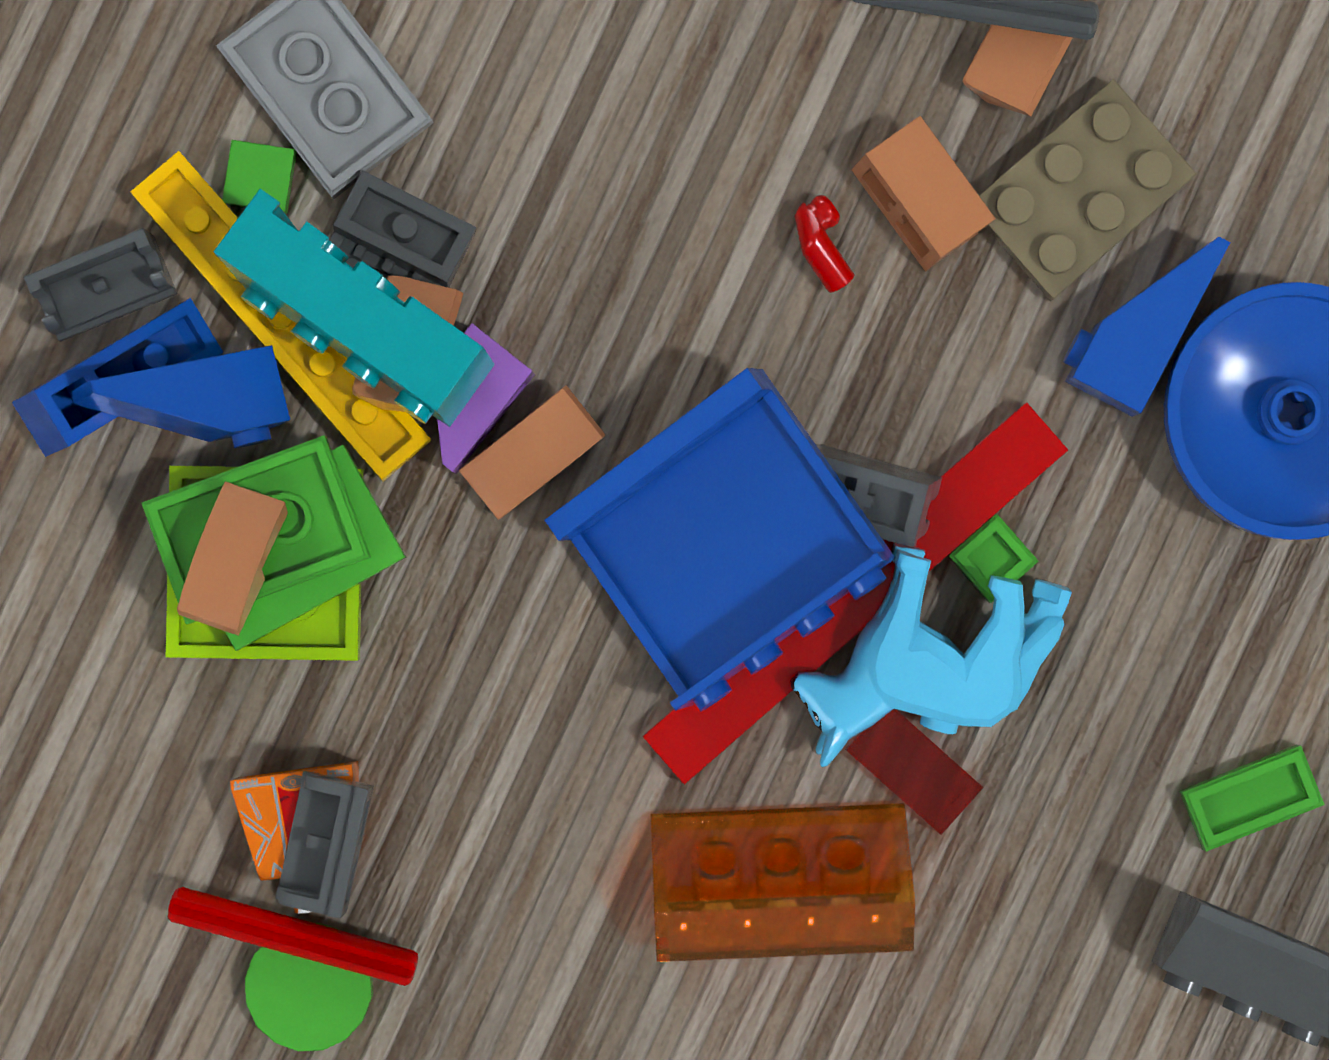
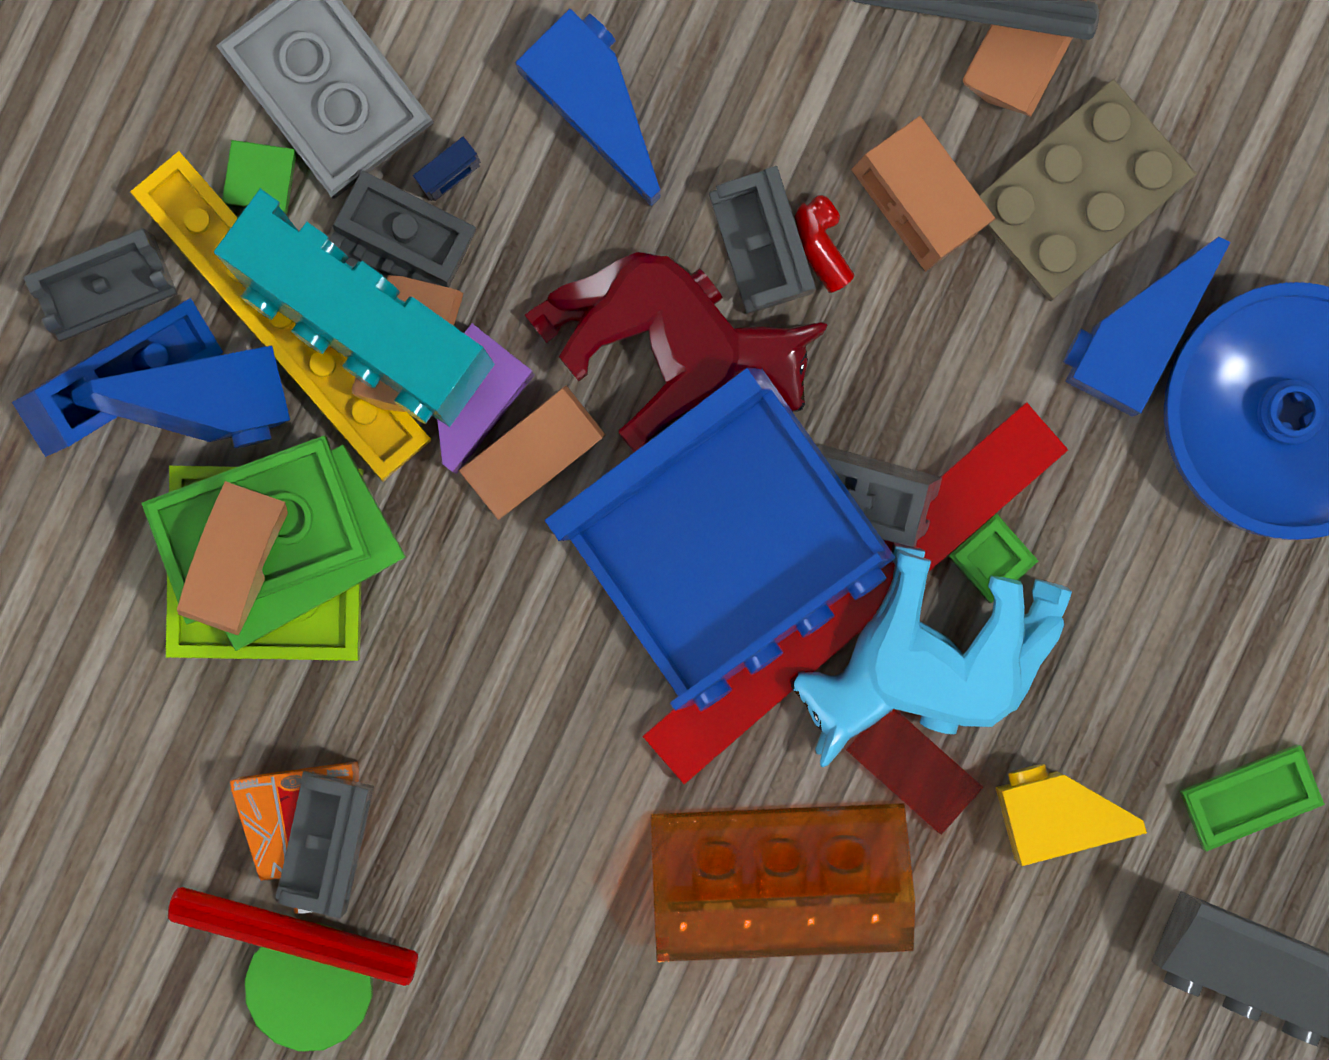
none -> dark blue tile [413,136,481,201]
none -> blue slope [515,8,660,207]
none -> dark red animal [525,252,828,452]
none -> dark grey hinge [709,166,816,315]
none -> yellow slope [995,764,1147,866]

